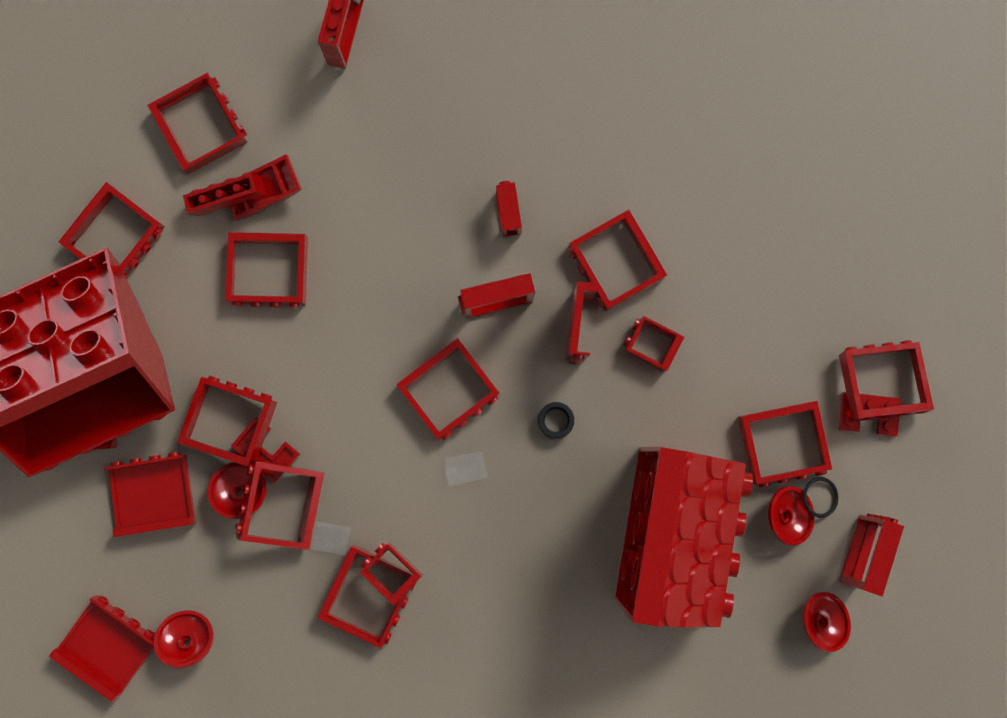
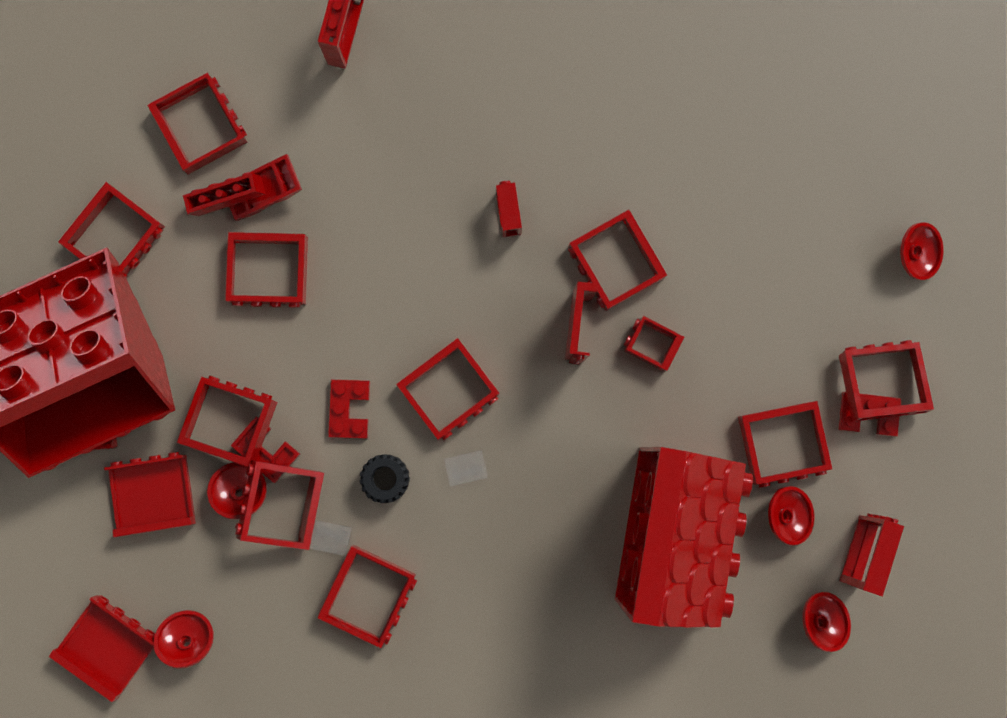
red window [360,542,423,606] -> none
red window [457,273,535,318] -> none
black tyre [538,402,575,438] -> none
black tyre [802,477,839,518] -> none
none -> red plate [329,379,370,438]
none -> black tyre [359,454,410,504]
none -> red dish [900,222,944,280]

